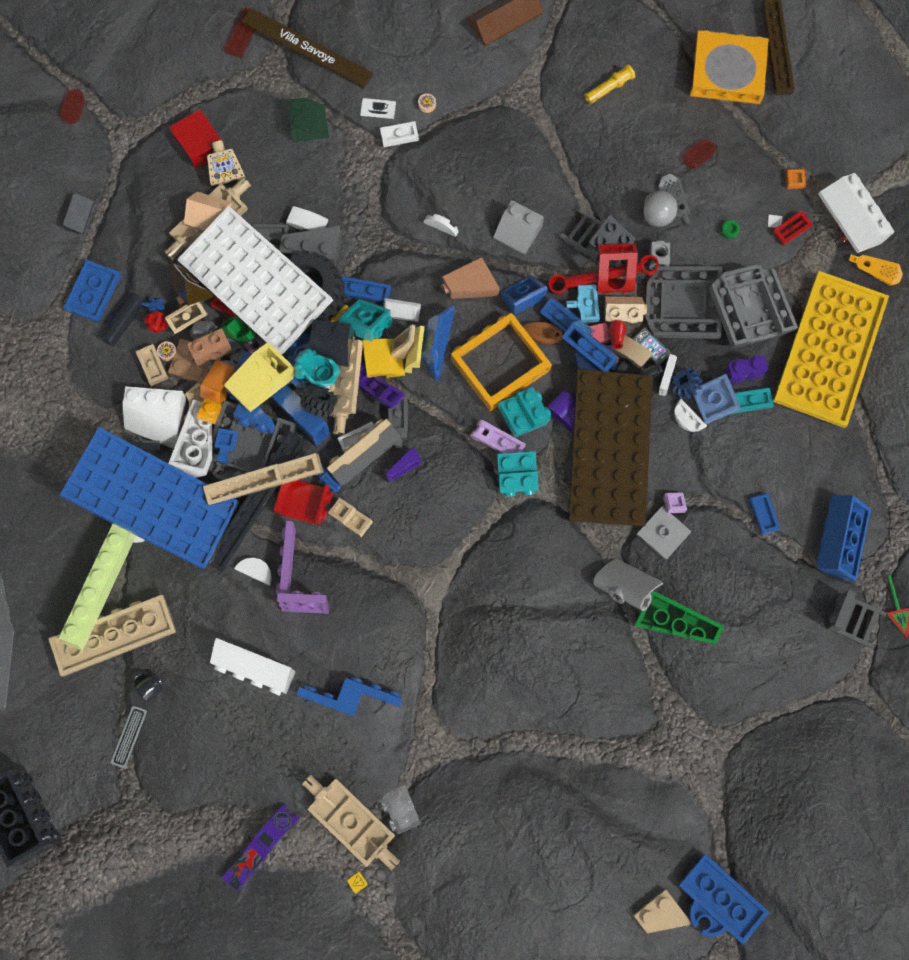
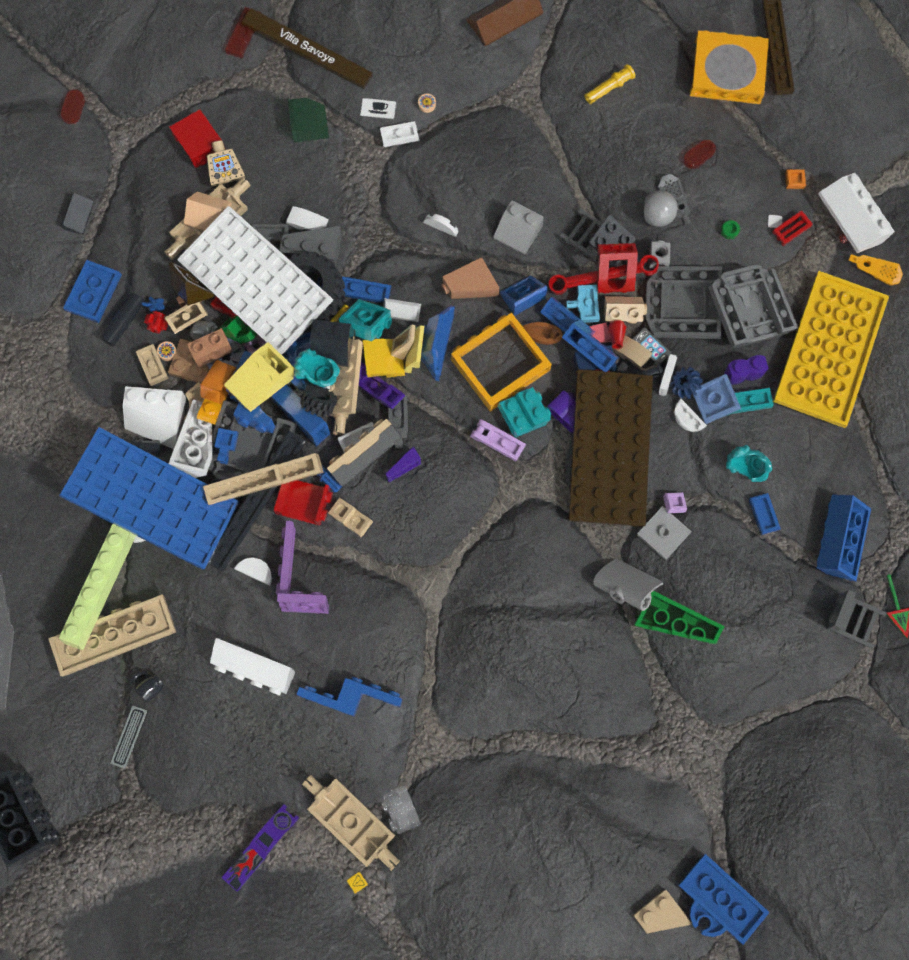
teal plate [497,451,539,497] -> none
none -> teal hair [726,445,773,482]

